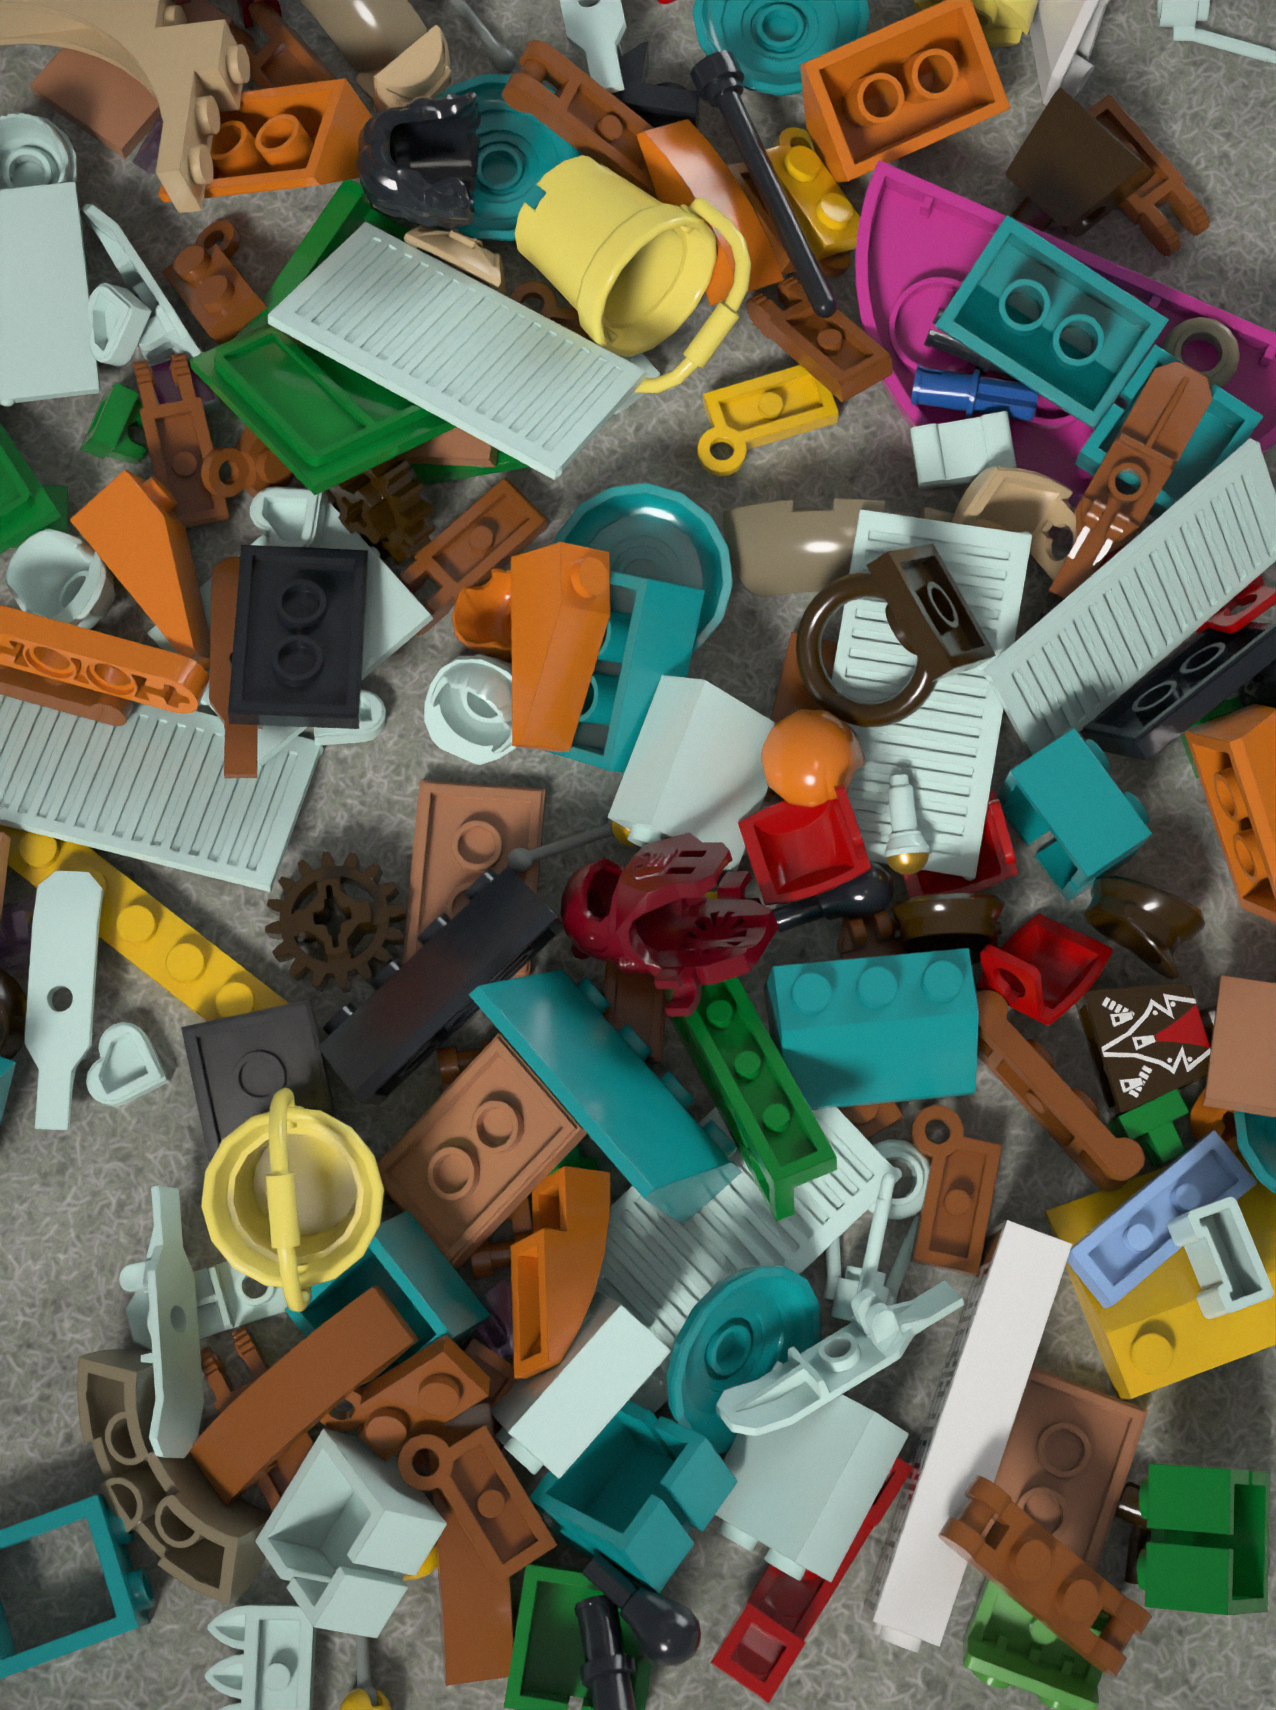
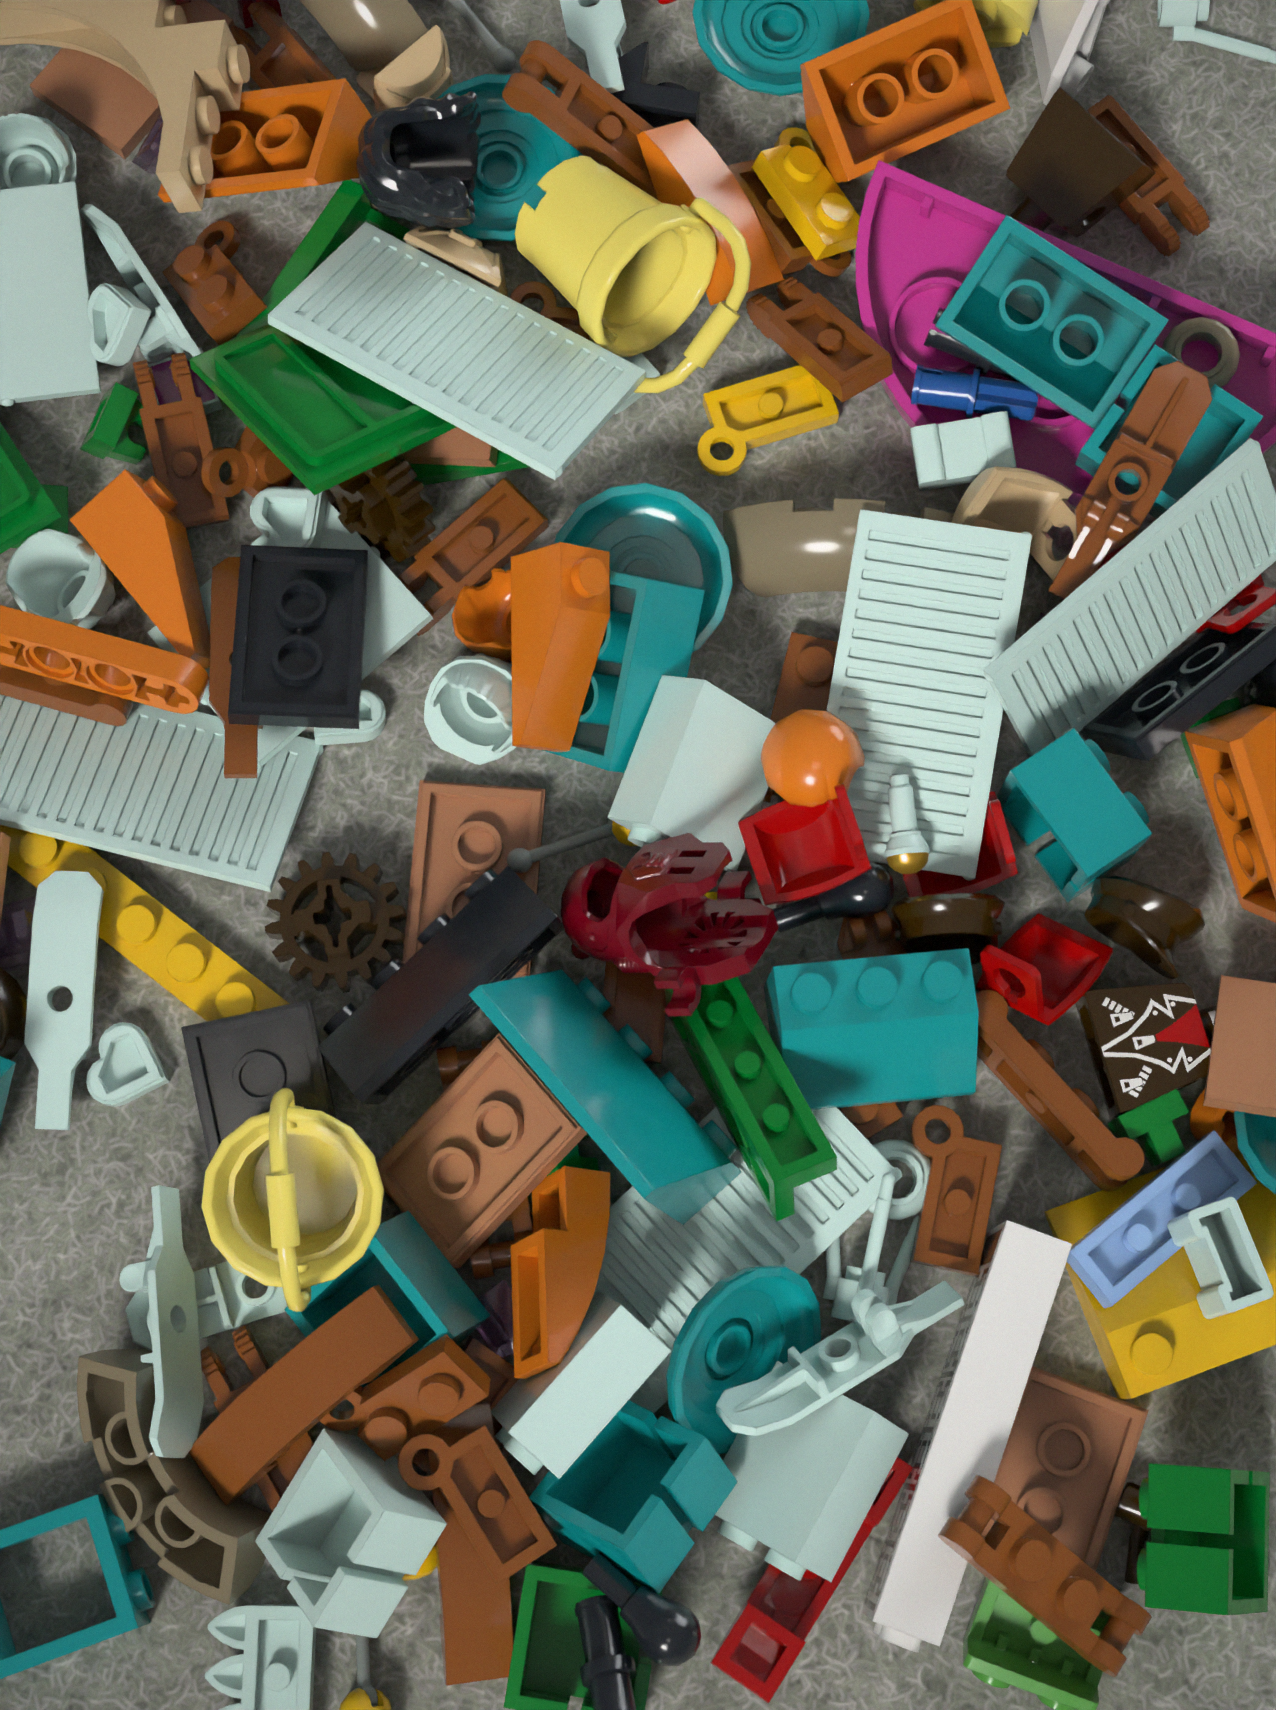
black piece [690,51,837,318] -> none
dark brown tile [796,544,996,728] -> none

